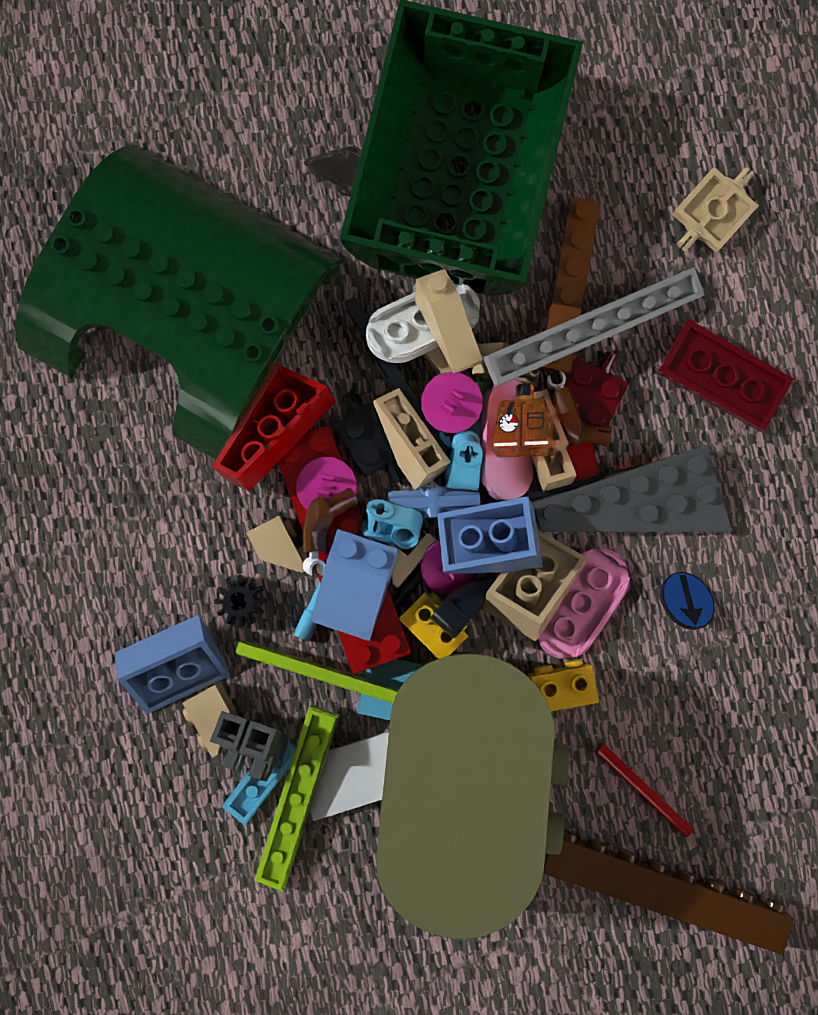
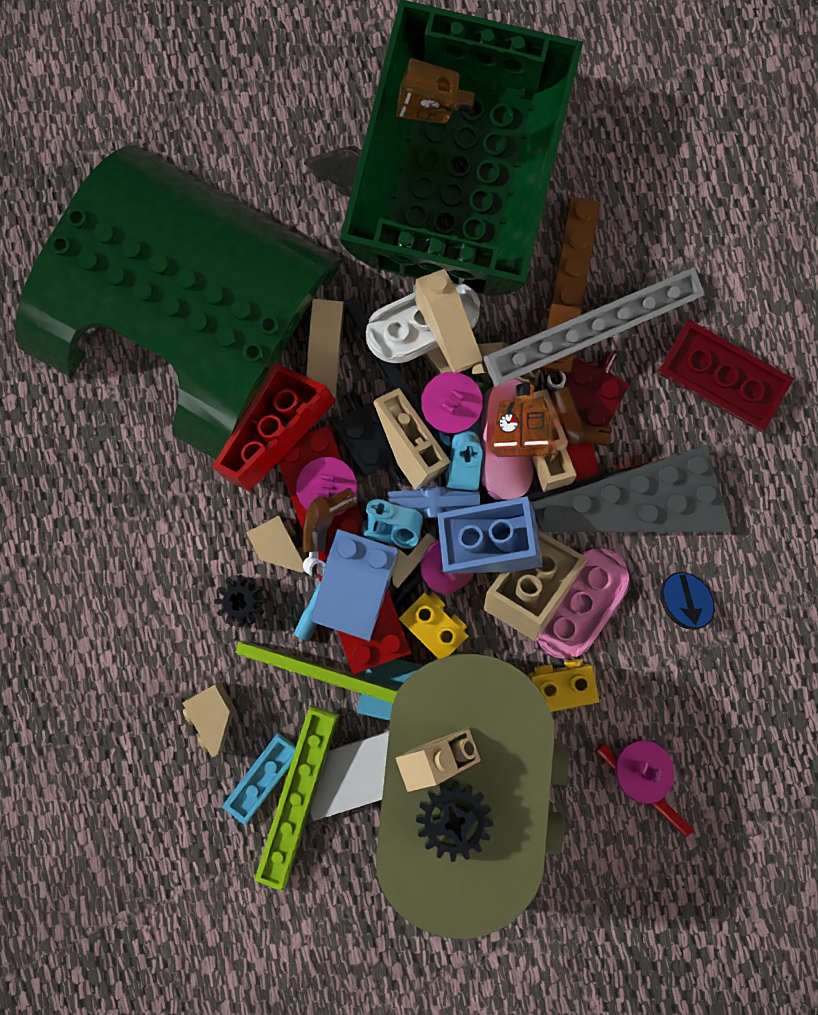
medium blue slope [115,615,230,714] -> none
dark grey hips [210,711,288,782] -> none
black piece [429,576,497,638] -> none
reddish brown brick [544,829,794,955] -> none
tan plate [672,167,759,253] -> none
none -> tan slope [307,299,345,398]
none -> clear orange torso [396,58,475,123]
none -> tan slope [396,728,481,792]
none -> black gear [416,780,493,862]
none -> dark pink piece [615,741,674,804]

